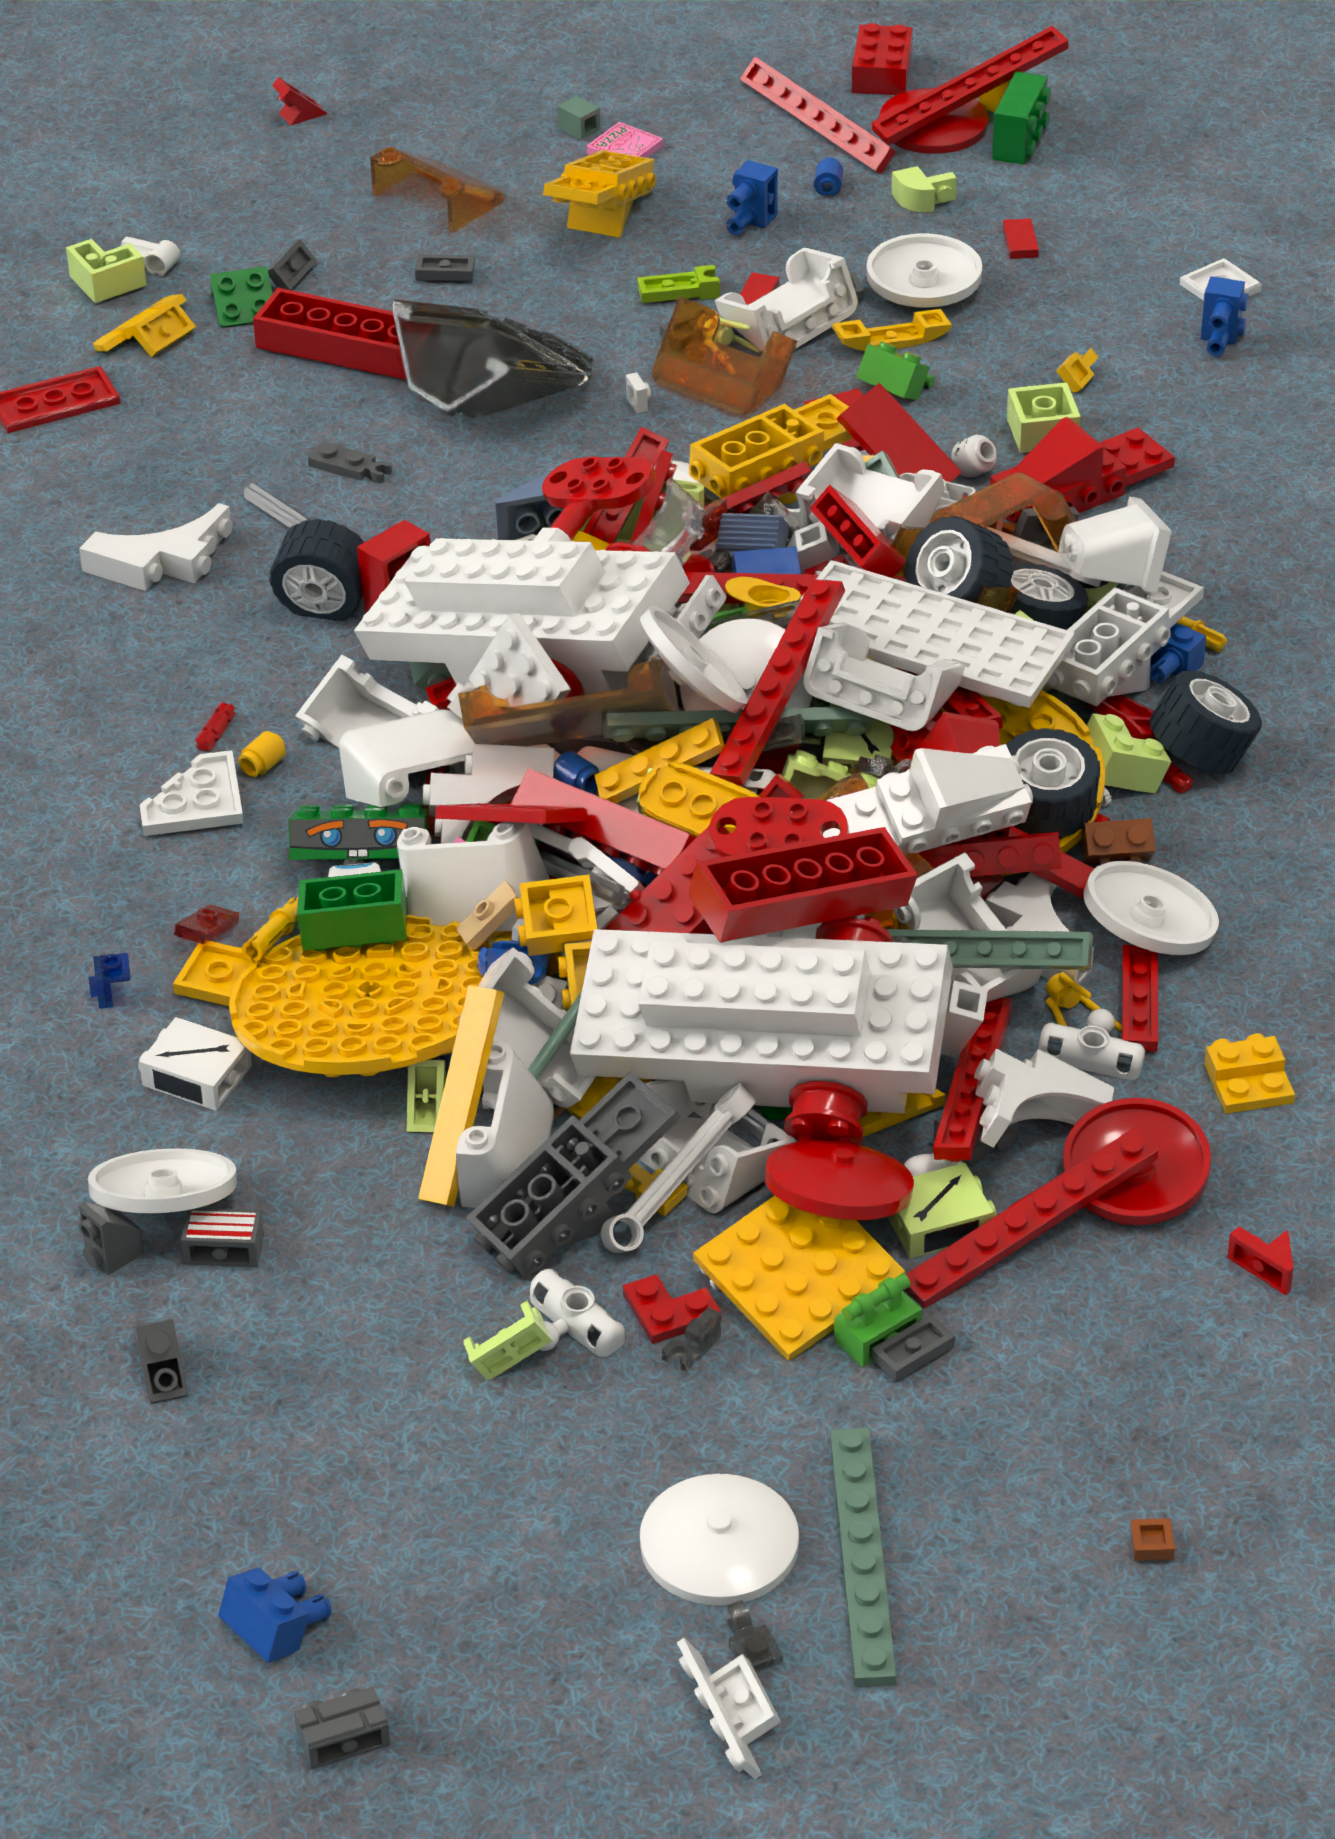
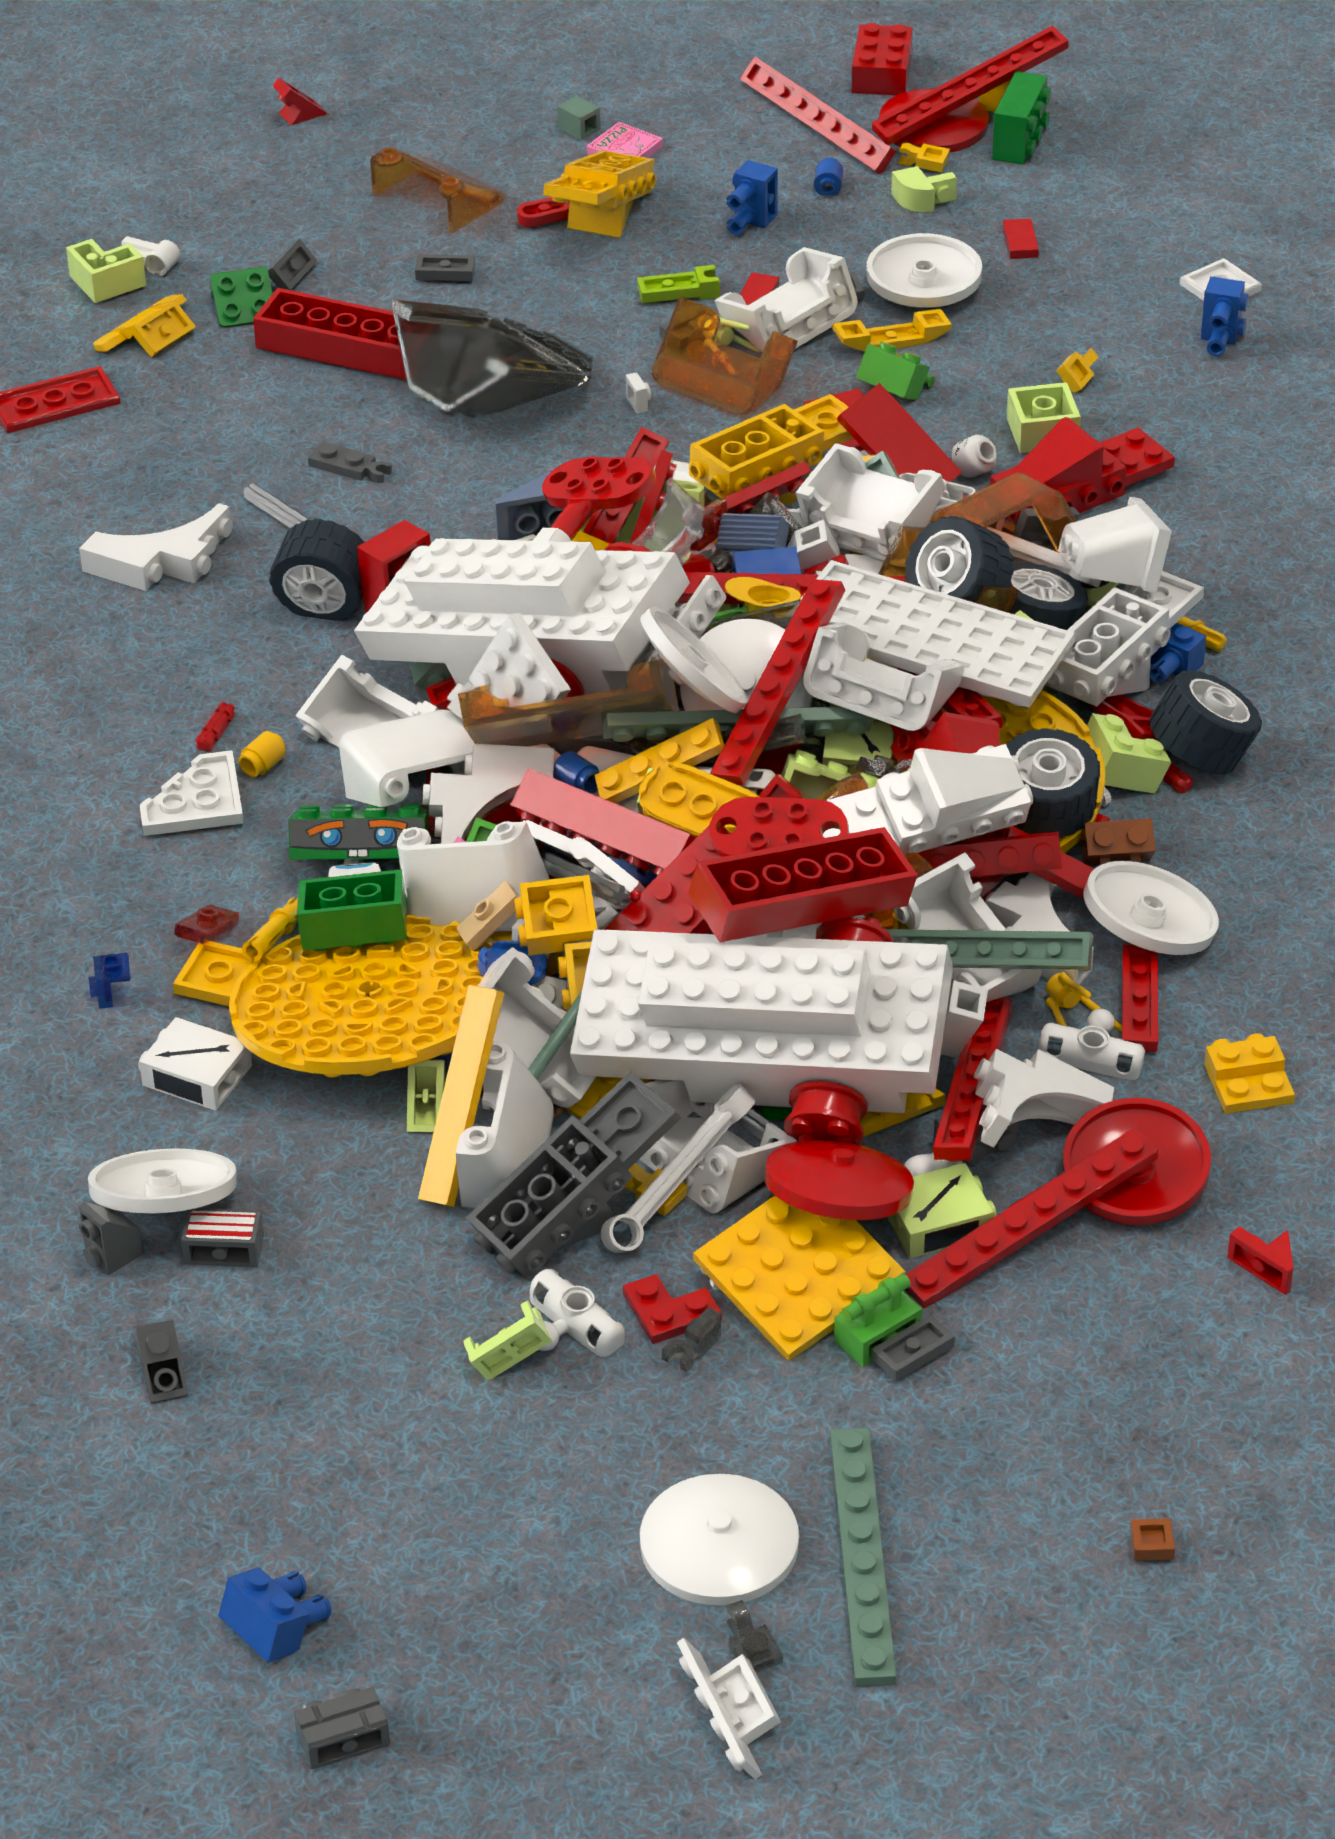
red tile [435,803,587,824] -> none
red brick [809,484,907,578] -> none
none -> red plate [517,197,570,227]
none -> yellow plate [898,143,950,173]

